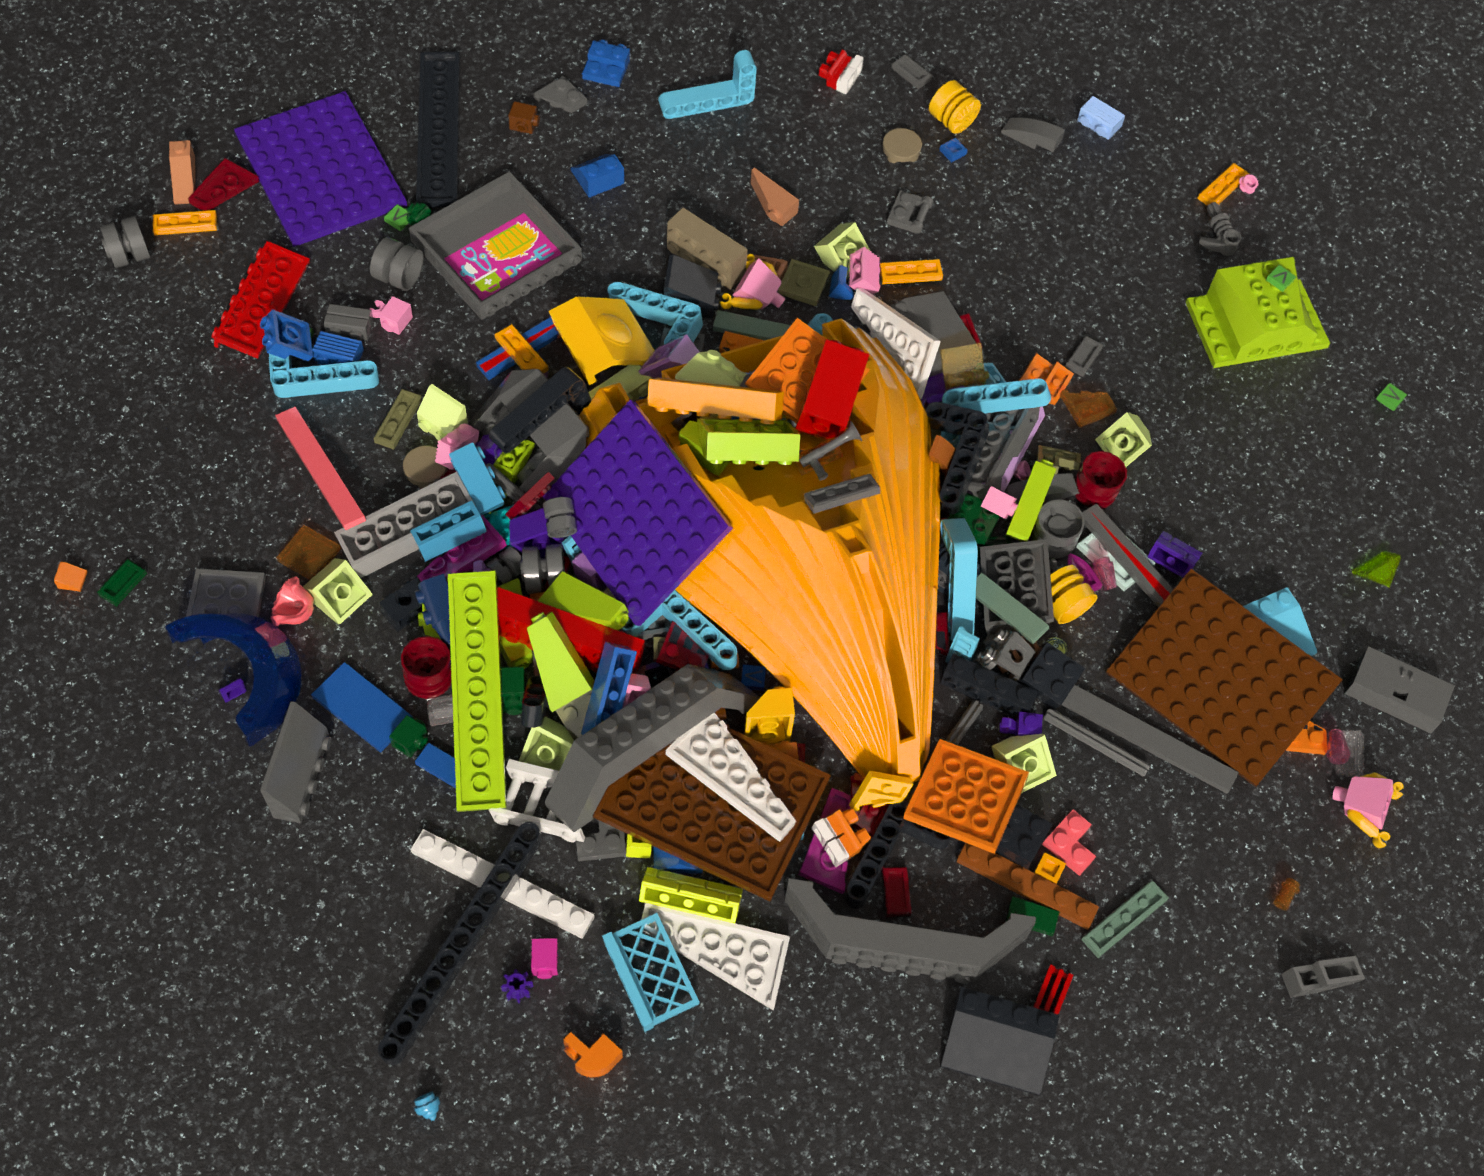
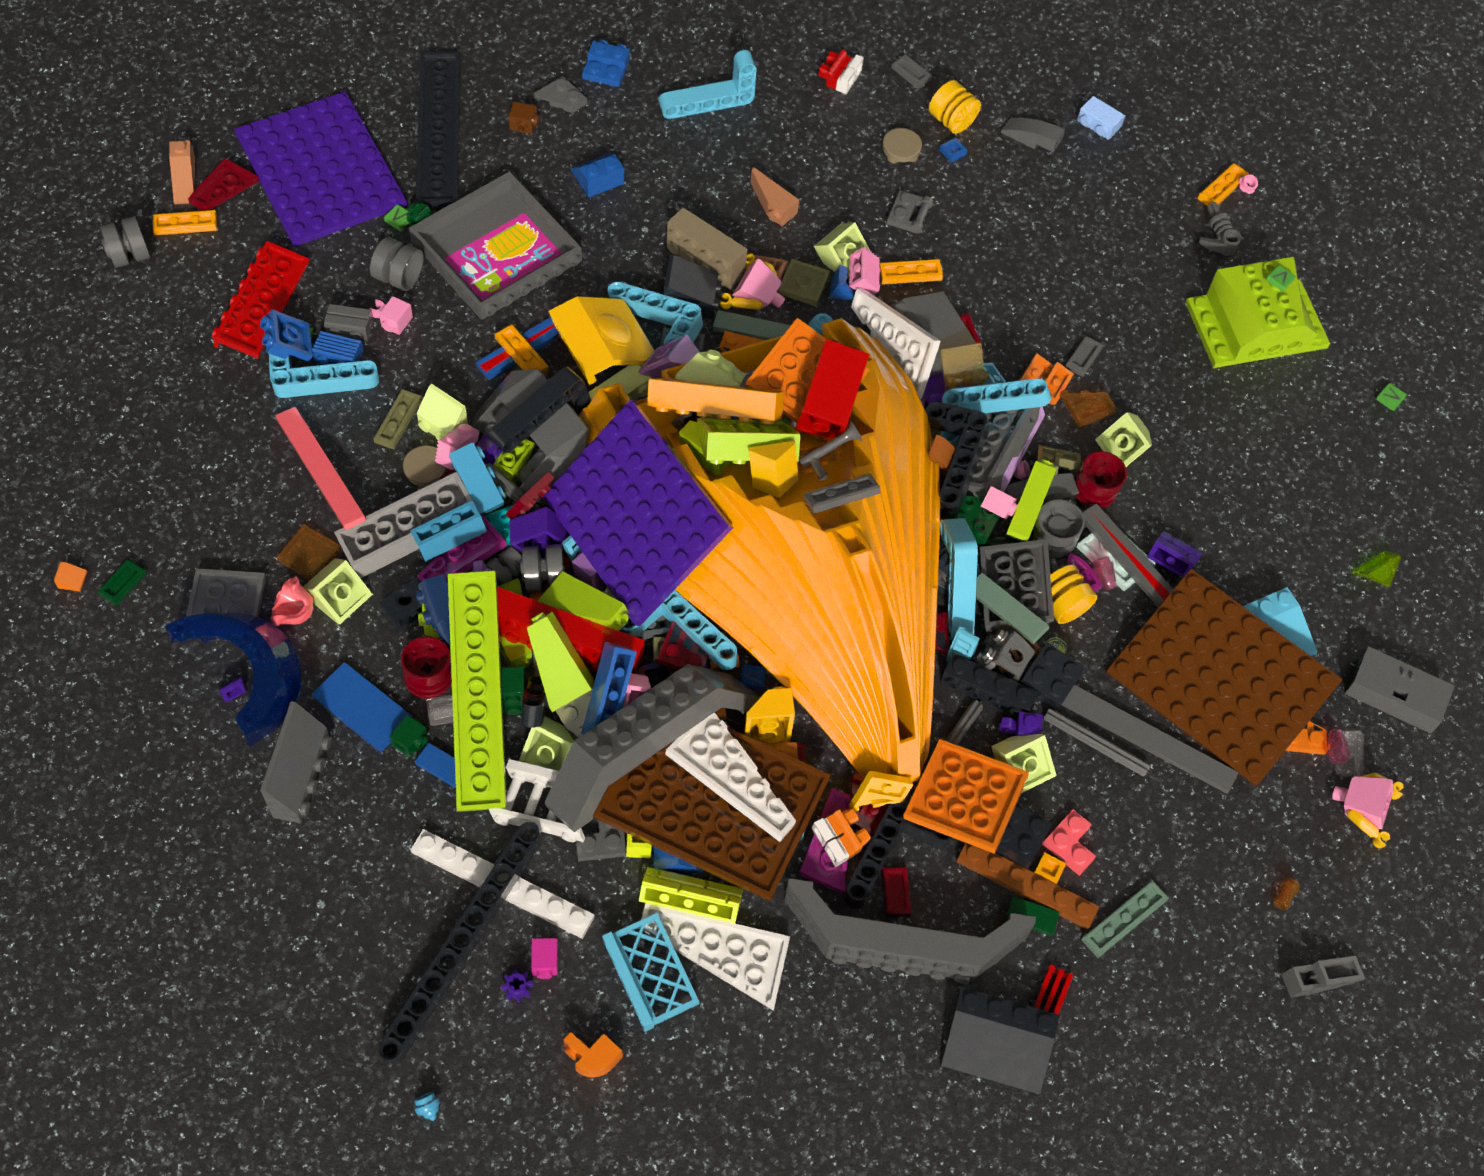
dark grey wheel [543,497,577,538] -> none
none -> yellow slope [748,441,799,498]

